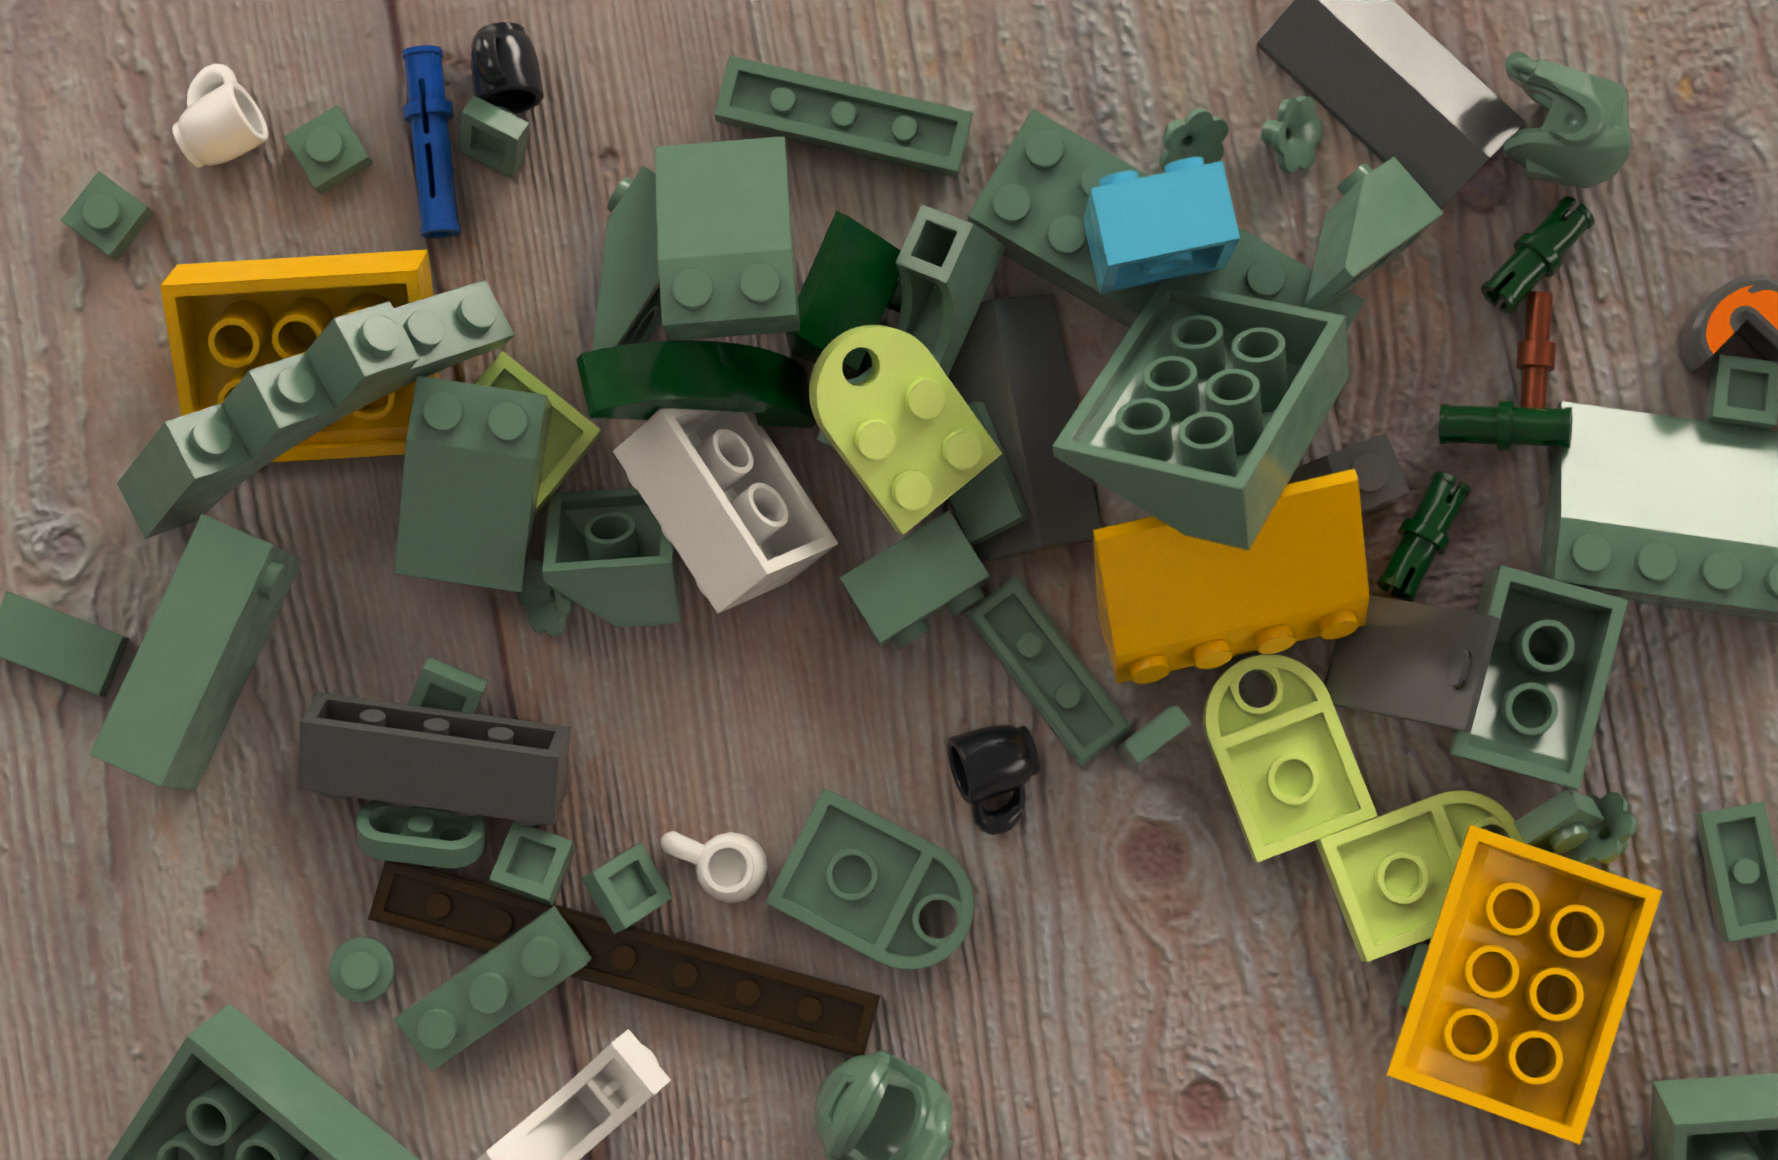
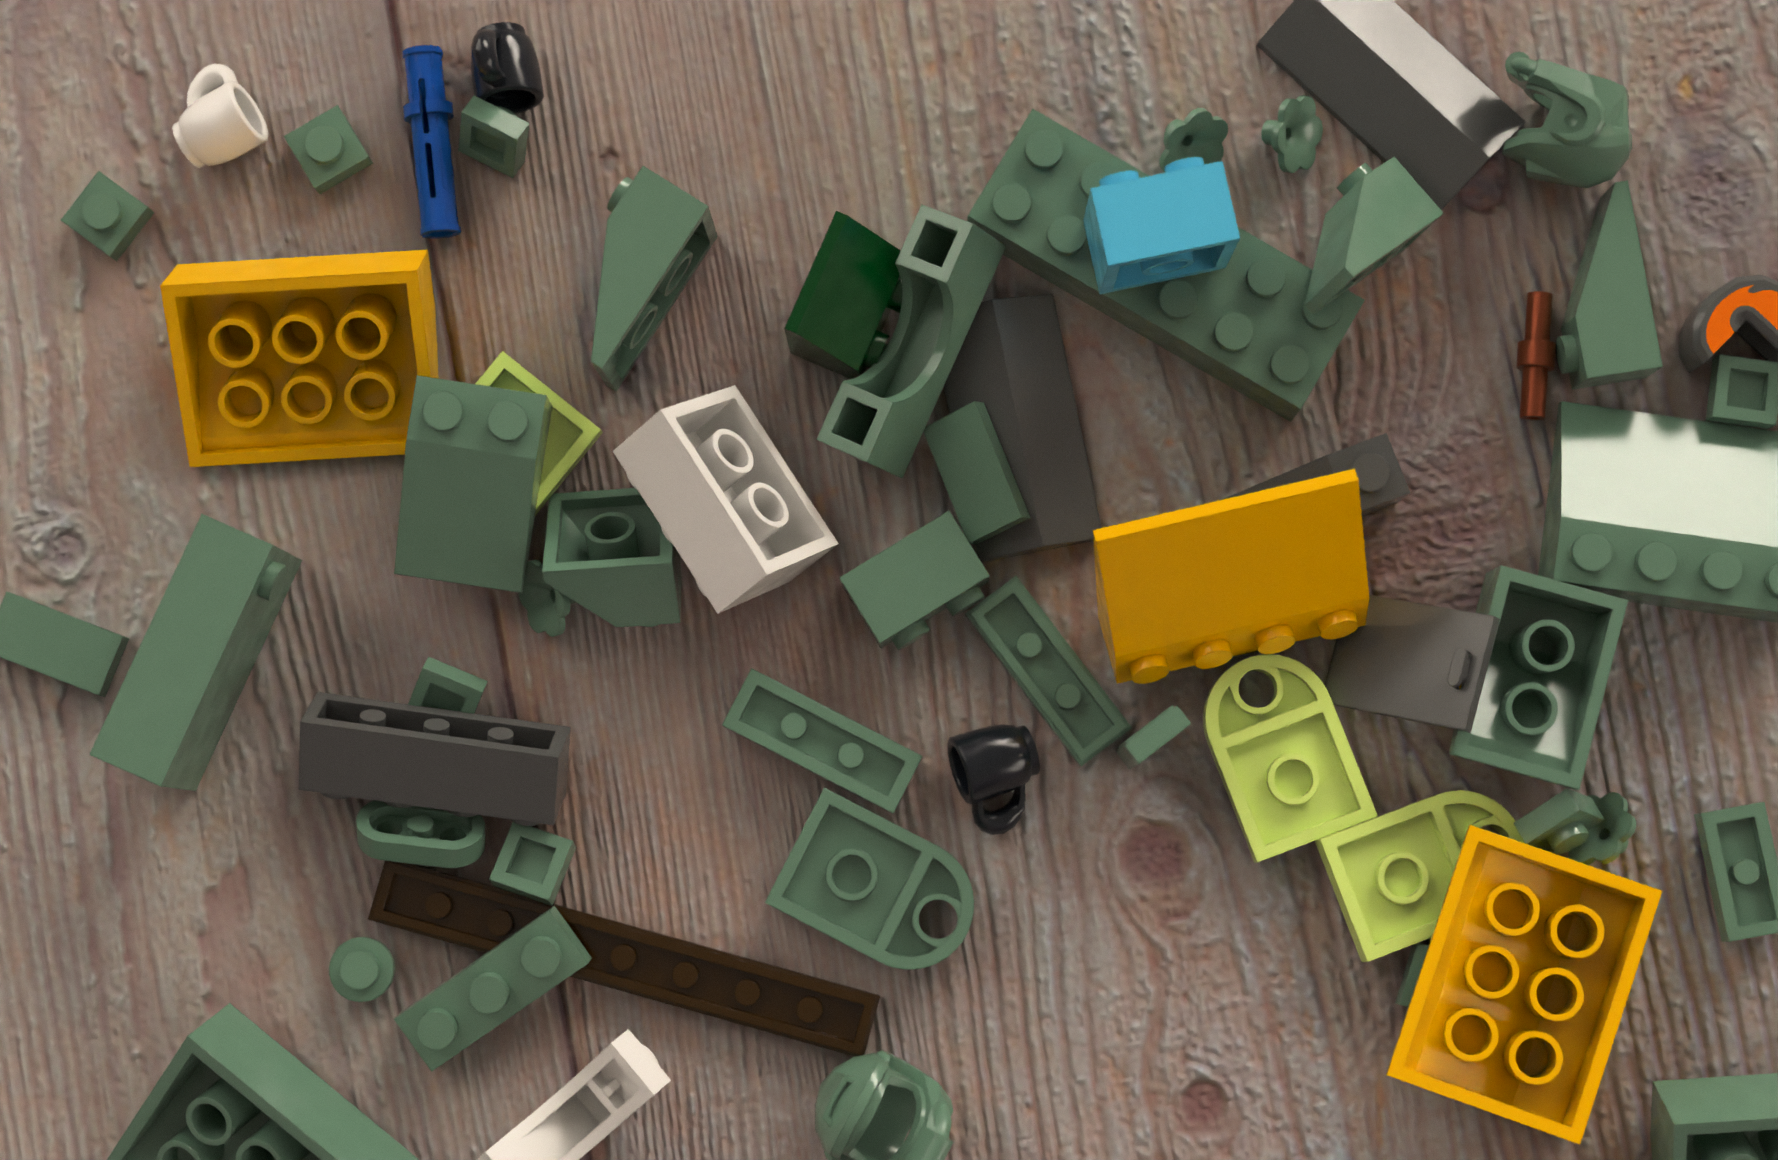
sand green arch [117,280,514,539] -> none
dark green slope [576,340,817,428] -> none
sand green plate [581,843,673,934] -> none
sand green slope [655,136,800,341] -> none
white piece [660,831,768,903] -> none
sand green plate [714,55,973,178] -> none
yellowish green plate [809,325,1003,535] -> none
sand green slope [1052,280,1349,550] -> none
dark green pin [1376,471,1471,602] -> none
dark green pin [1439,401,1573,451] -> none
dark green pin [1481,196,1595,314] -> none
none -> sand green plate [722,668,923,814]
none -> sand green slope [1556,180,1663,390]

